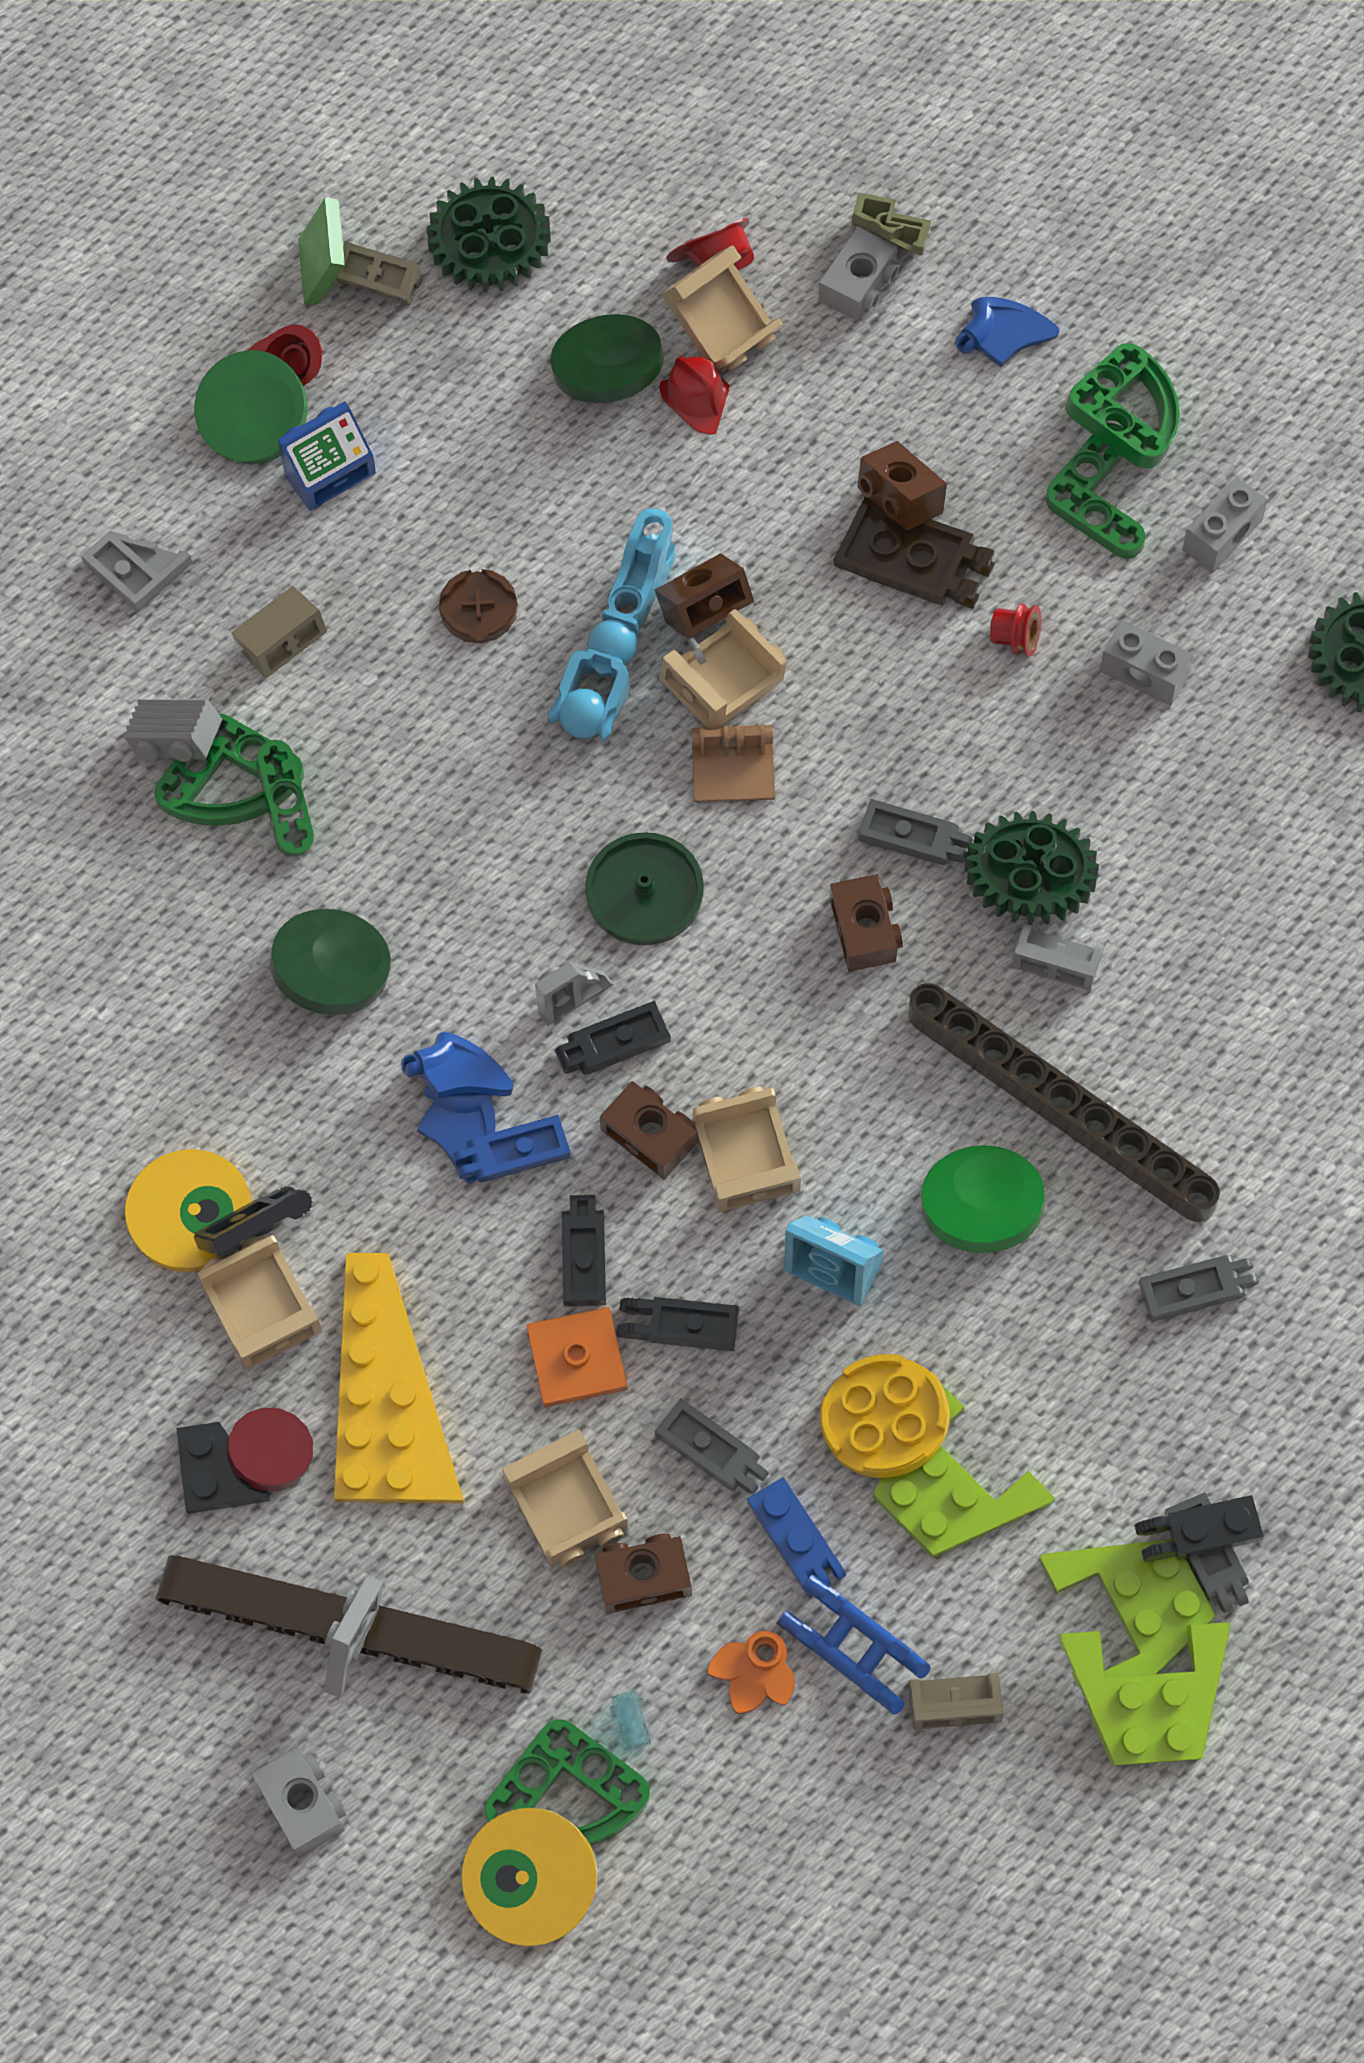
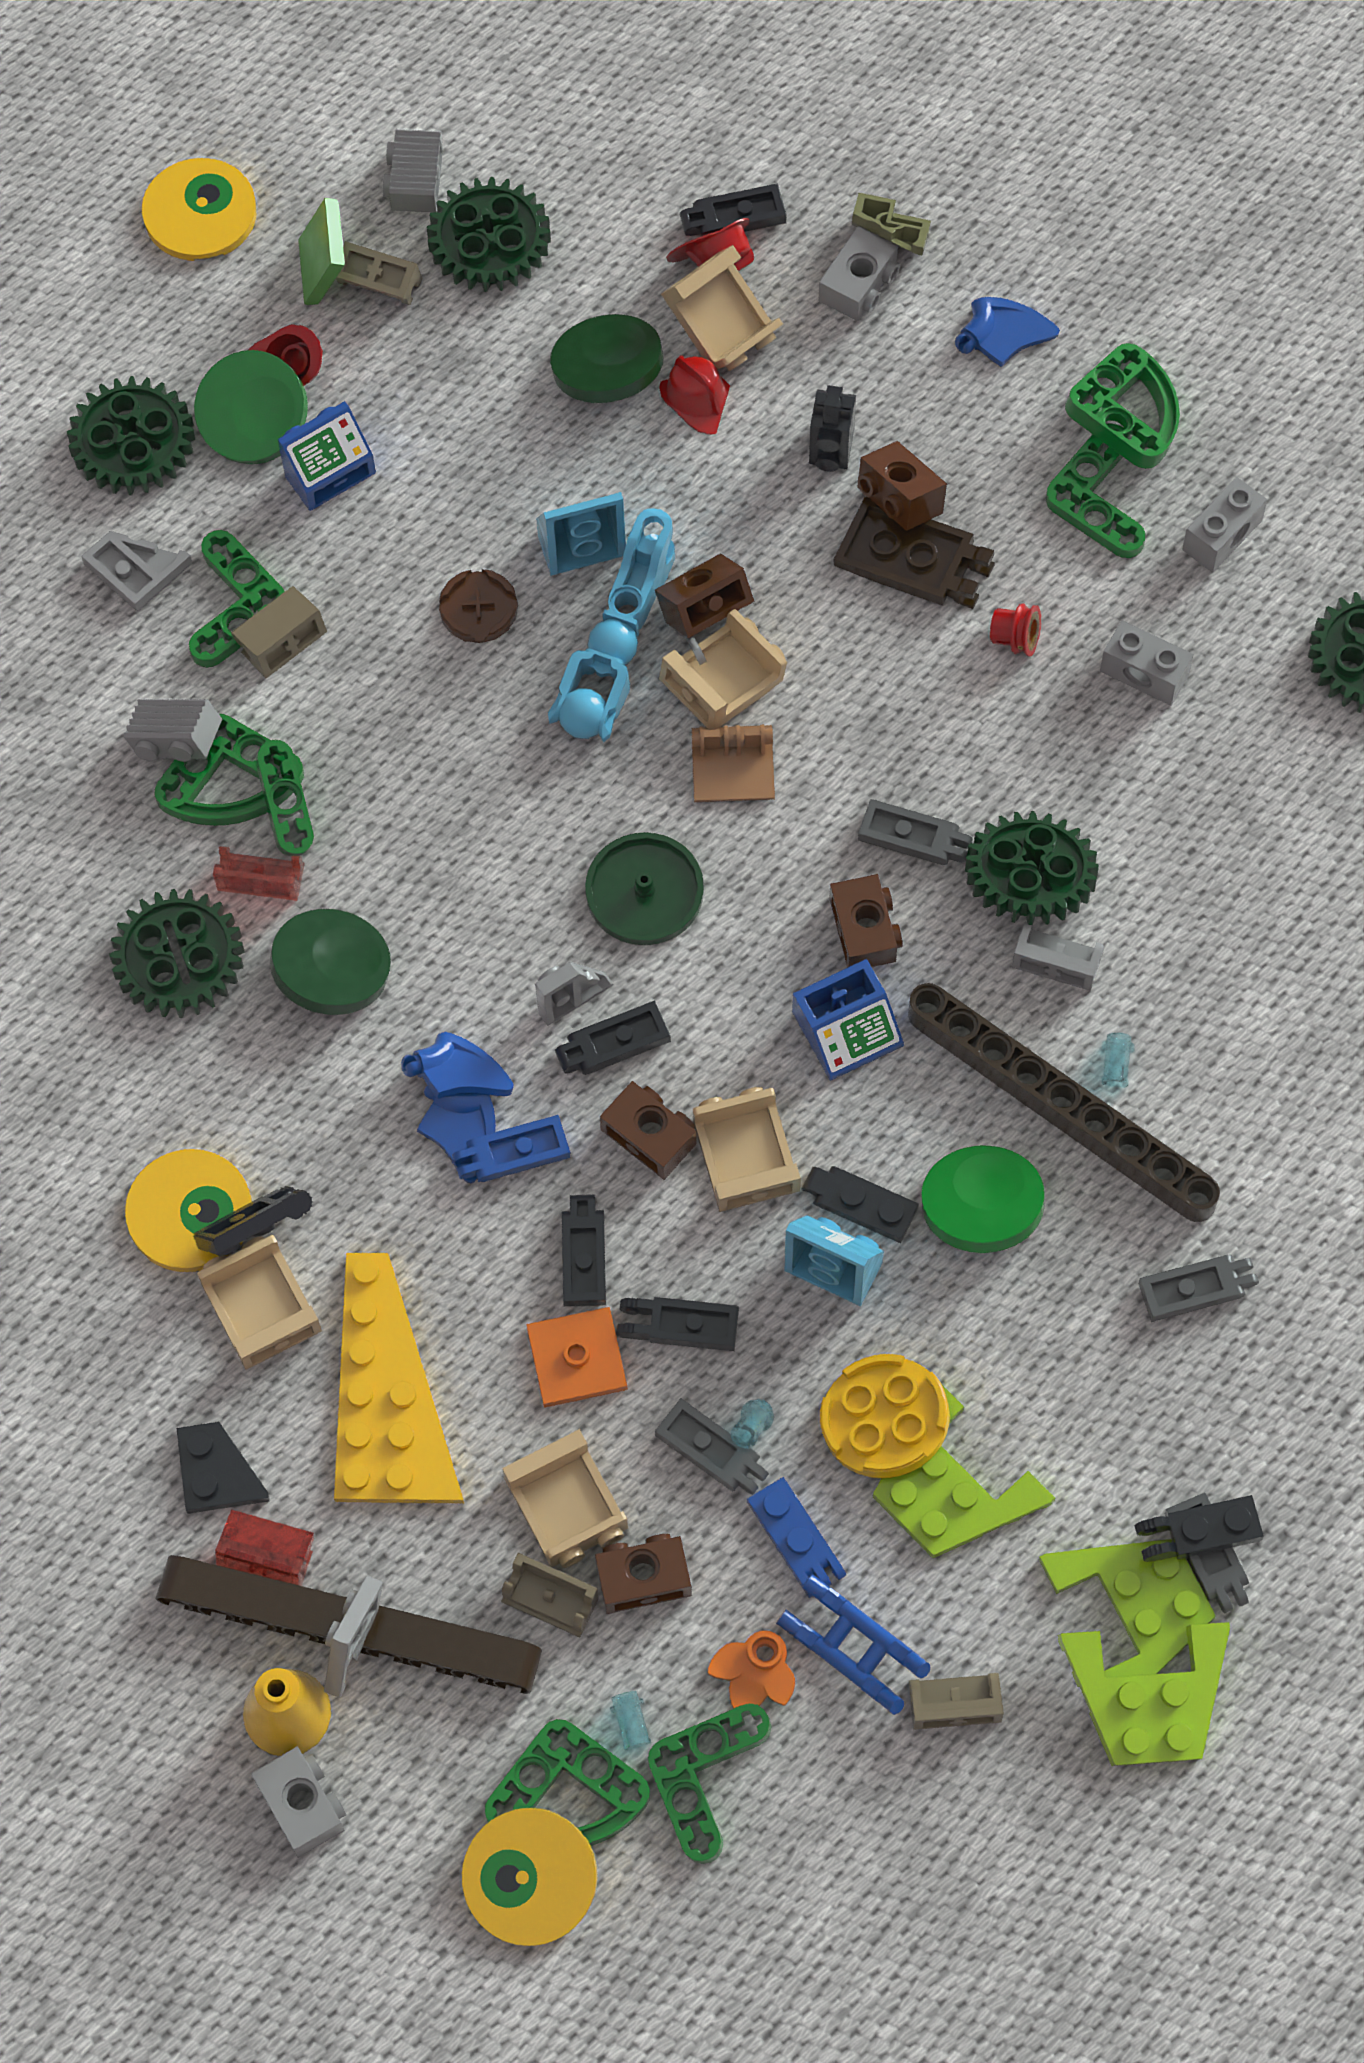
dark red tile [227,1407,313,1492] -> none
none -> dark green gear [67,376,195,495]
none -> dark green gear [109,889,245,1018]
none -> yellow tile [142,158,257,261]
none -> green beam [189,530,285,668]
none -> clear red hinge [213,846,305,901]
none -> clear red hinge [215,1509,314,1586]
none -> yellow cone [243,1668,331,1756]
none -> light grey brick [383,129,443,212]
none -> dark tan hinge [501,1553,599,1638]
none -> medium azure slope [536,492,626,576]
none -> green beam [648,1703,772,1864]
none -> black hinge [679,183,787,236]
none -> clear light blue pin [731,1399,774,1449]
none -> slope [792,959,904,1081]
none -> black hinge [801,1166,919,1244]
none -> black hinge [809,385,856,472]
none -> clear light blue pin [1102,1033,1135,1088]

